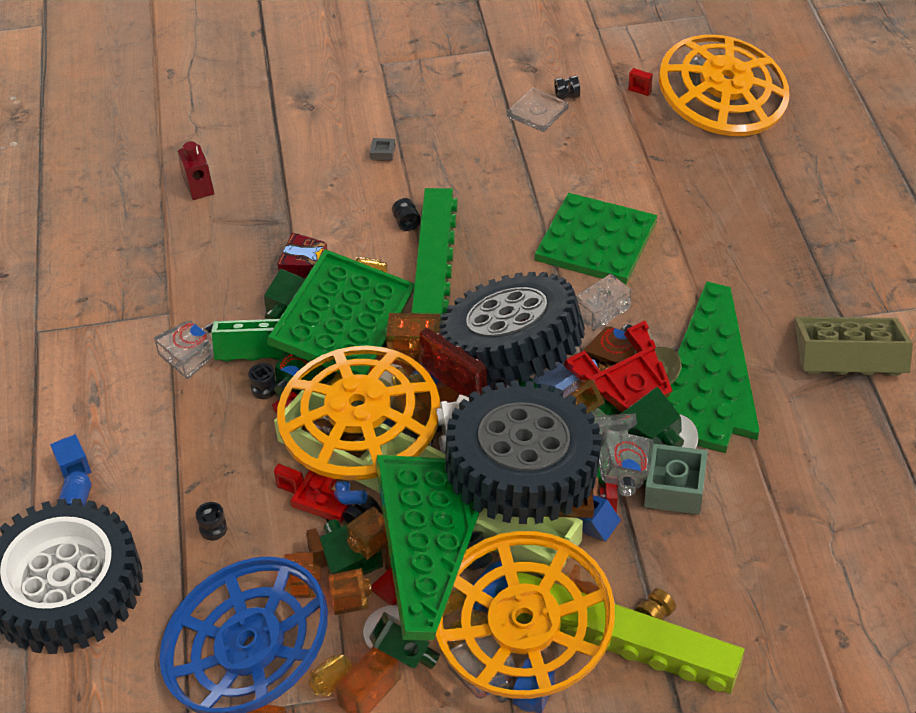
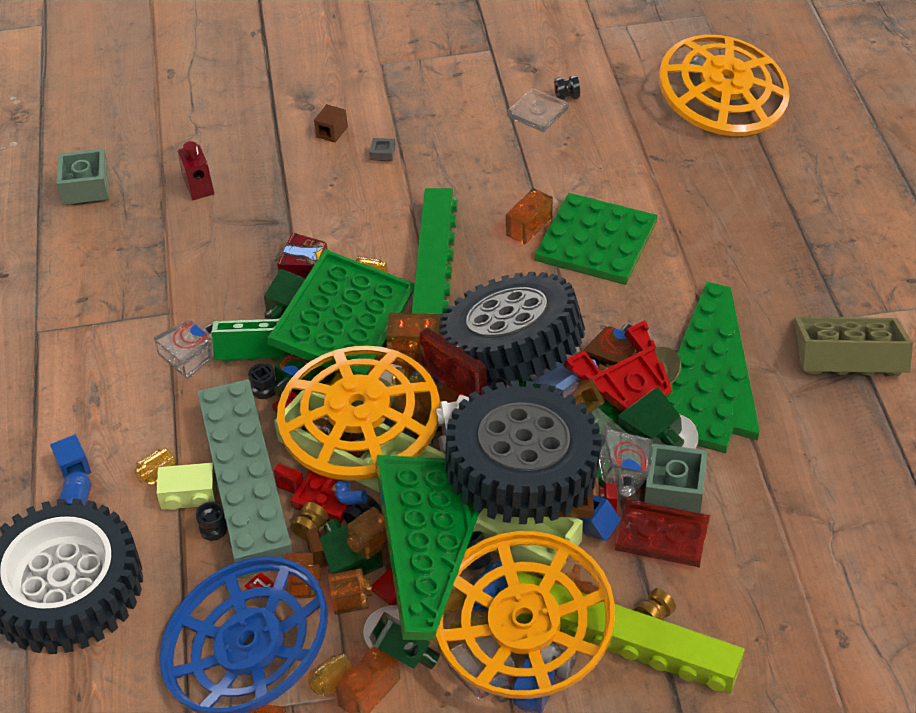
black wheel [392,198,421,231] -> none
clear brick [576,274,631,331] -> none
clear plate [594,413,637,435] -> none
red plate [628,68,653,96] -> none
none -> sand green brick [57,149,110,205]
none -> clear yellow brick [134,448,177,485]
none -> yellowish green brick [156,463,217,510]
none -> sand green brick [197,379,294,578]
none -> red sticker [245,572,275,598]
none -> pearl gold wheel [290,502,328,541]
none -> reddish brown brick [314,104,348,143]
none -> clear orange brick [506,188,553,245]
none -> light grey wheel [541,642,577,680]
none -> clear red plate [615,499,710,568]

